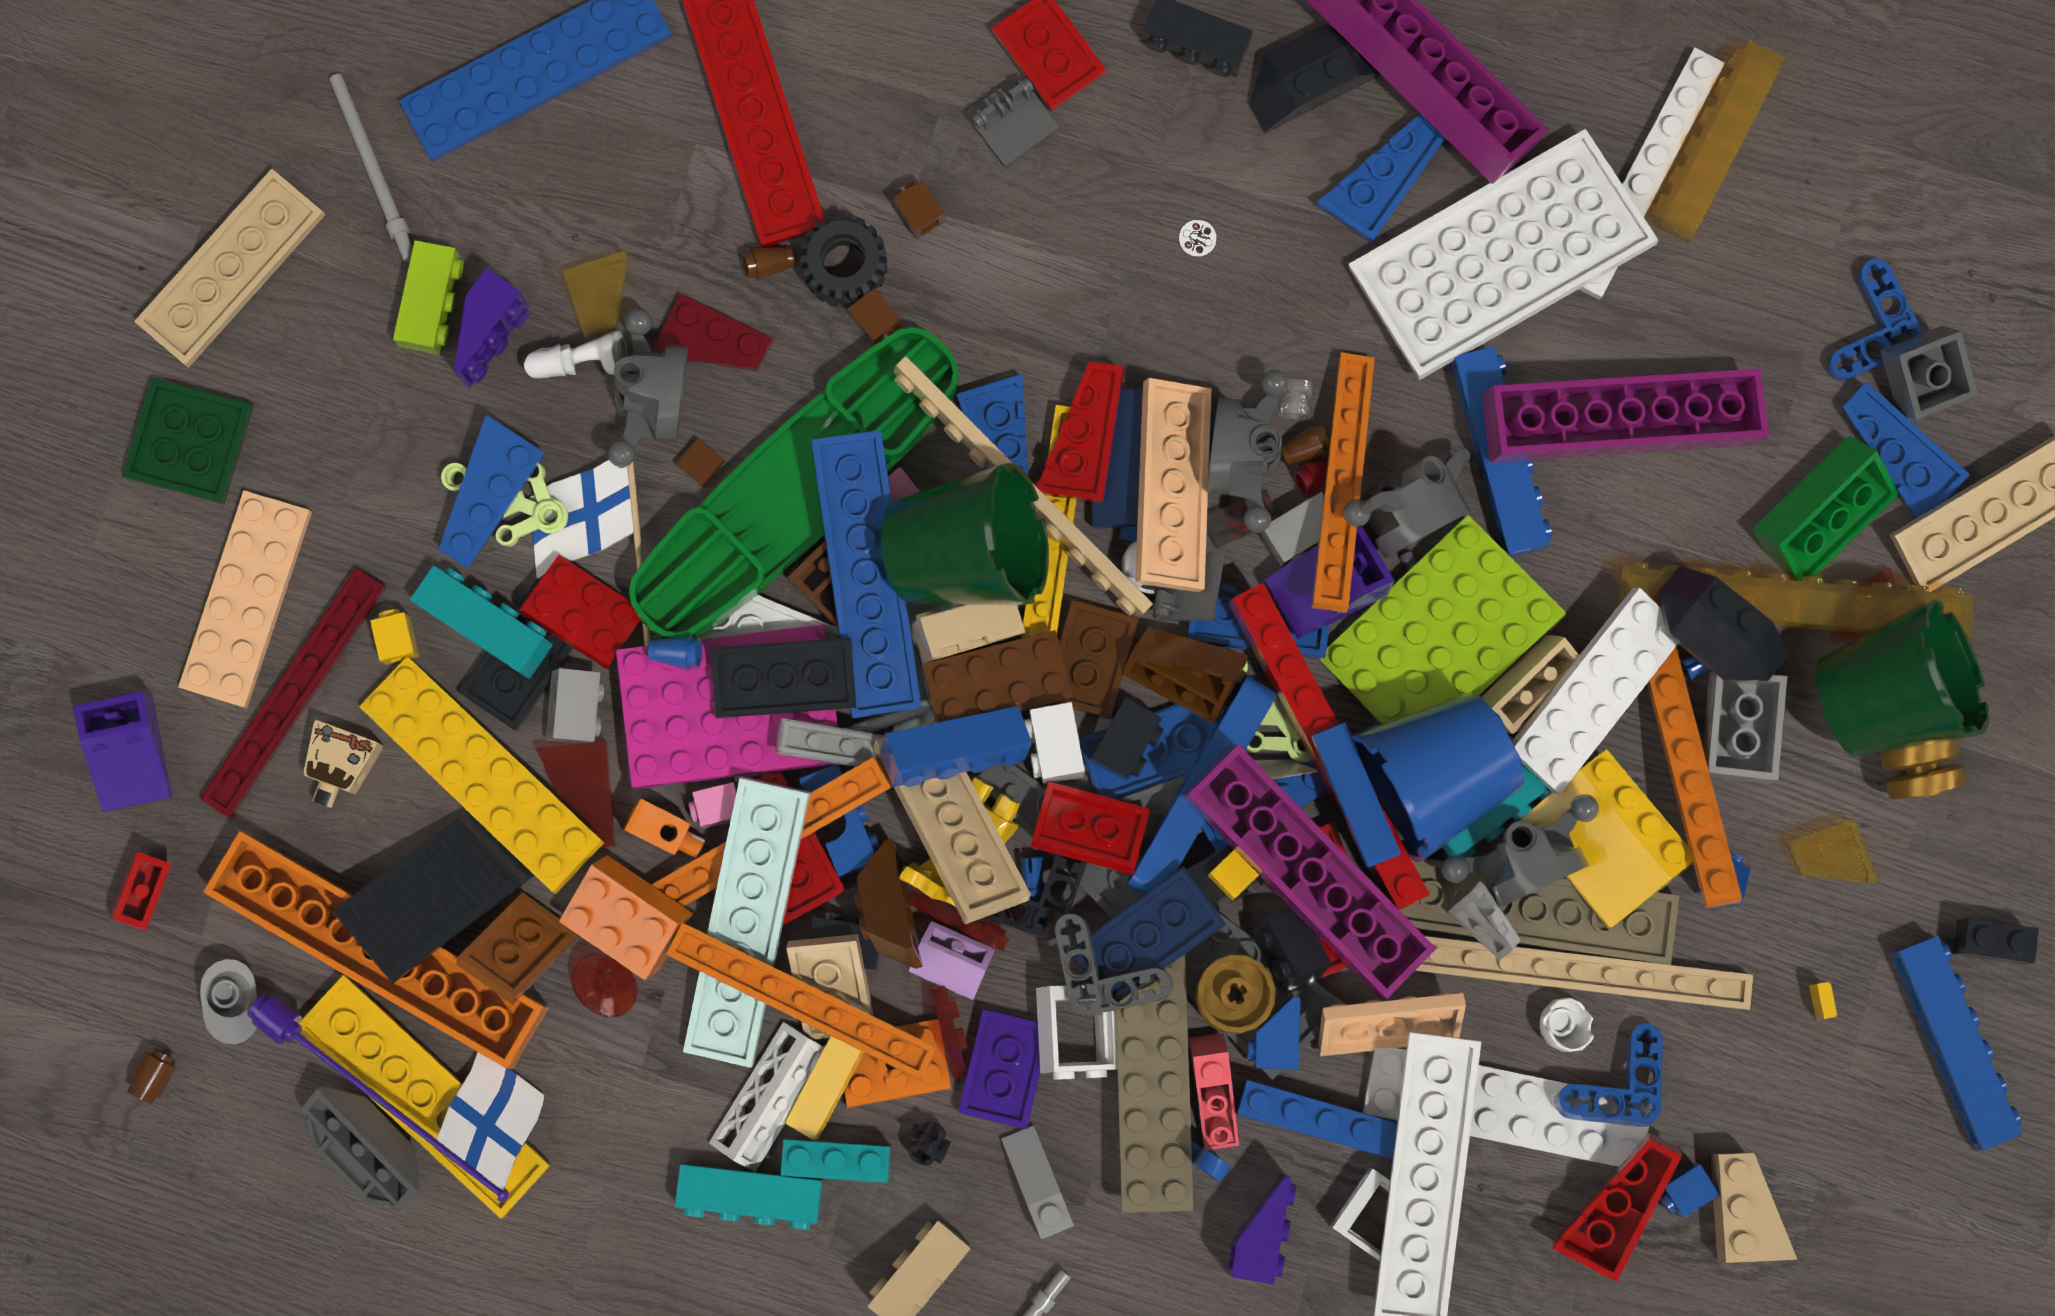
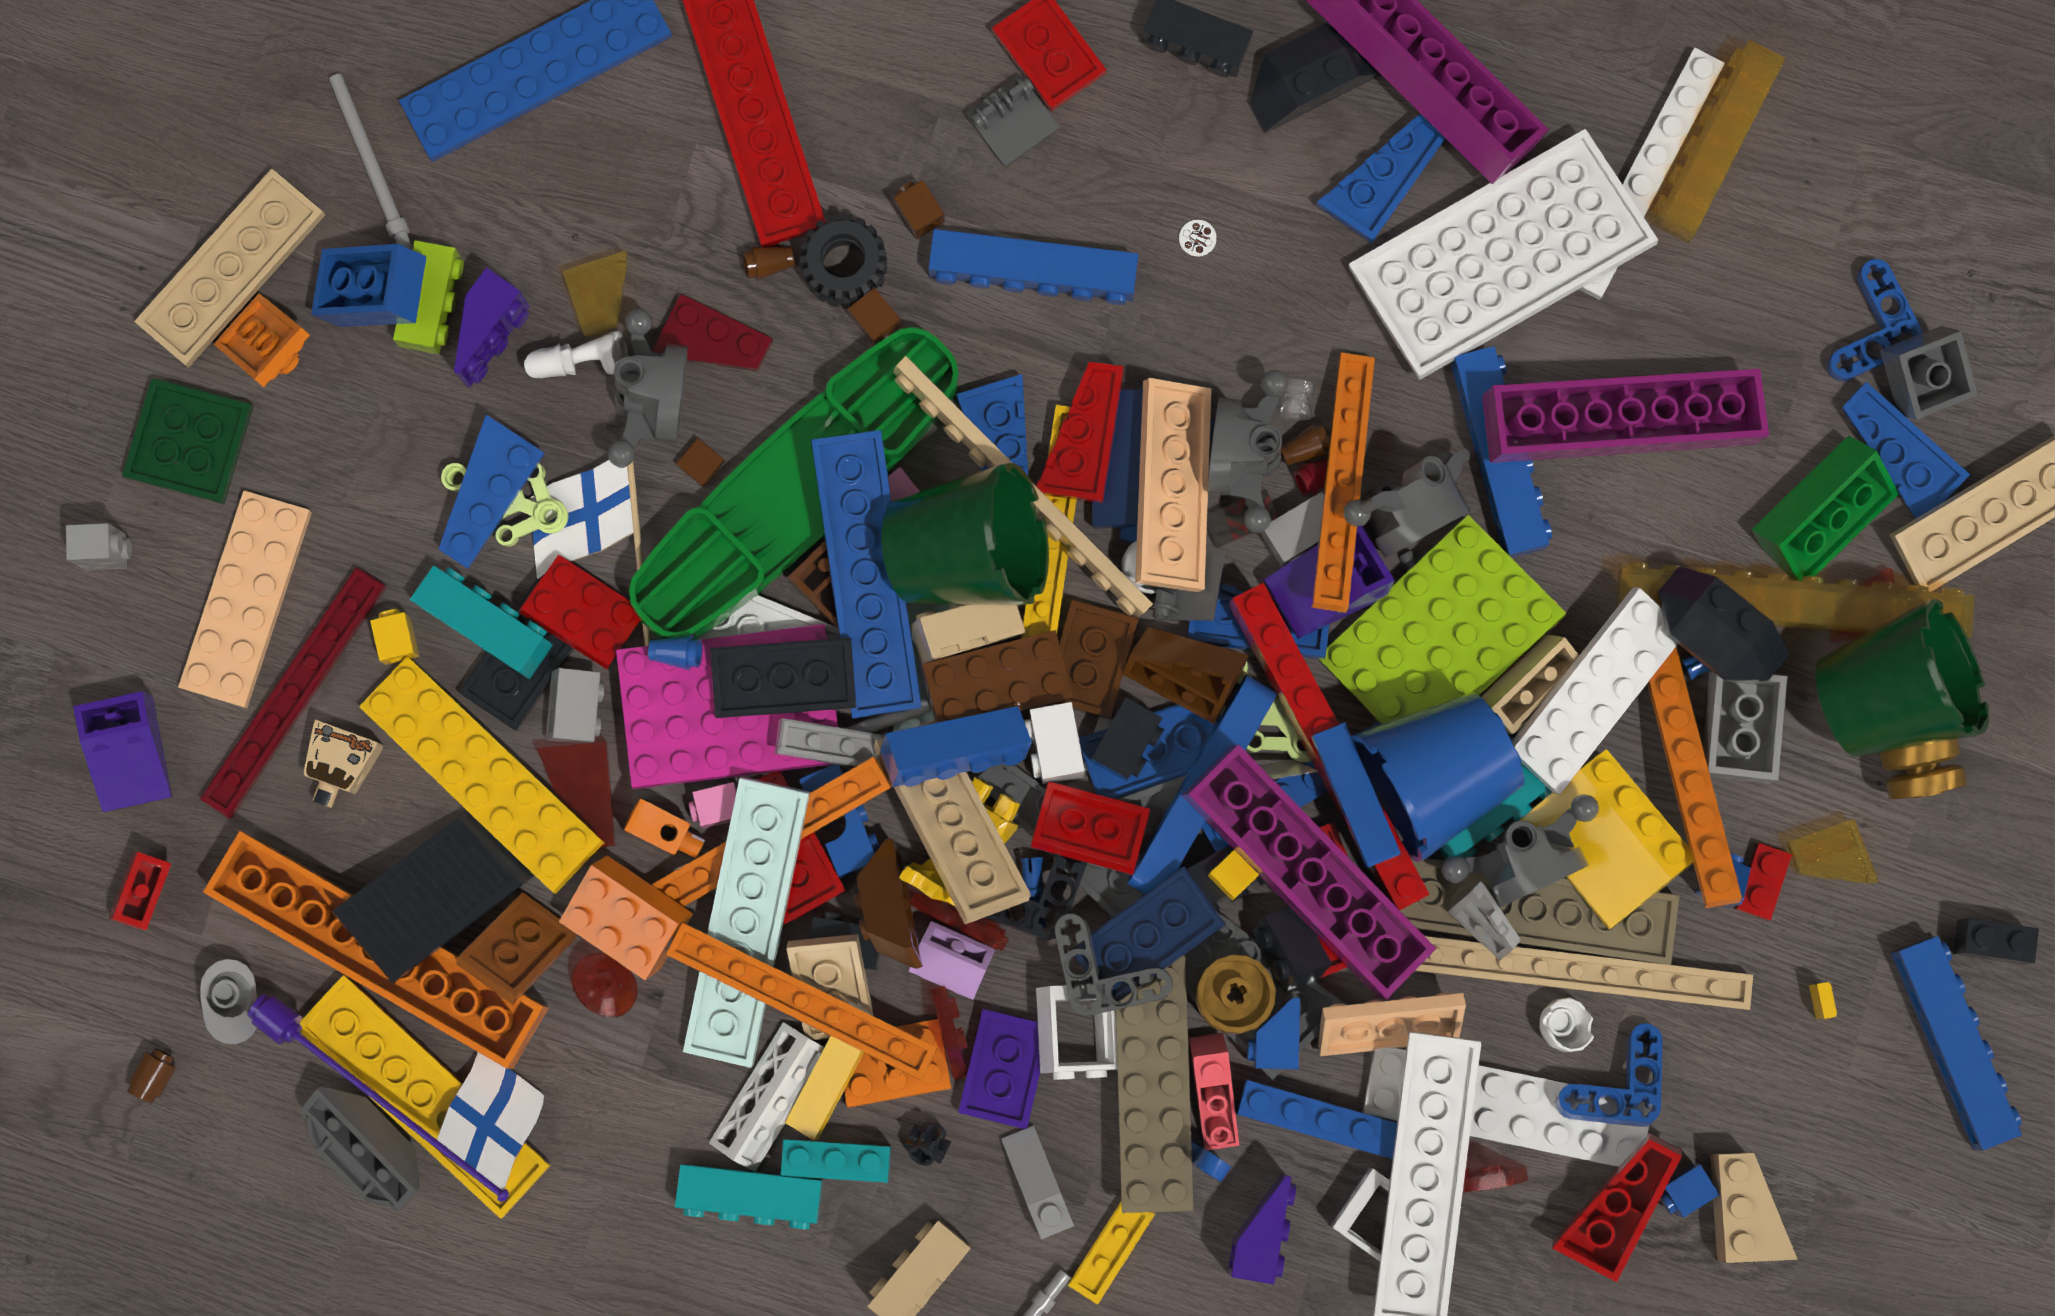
none -> light grey brick [66,523,132,571]
none -> orange plate [213,293,310,387]
none -> blue brick [311,244,427,327]
none -> blue brick [929,229,1139,305]
none -> yellow tile [1068,1202,1155,1305]
none -> clear red wing [1463,1165,1528,1193]
none -> red plate [1735,843,1792,921]

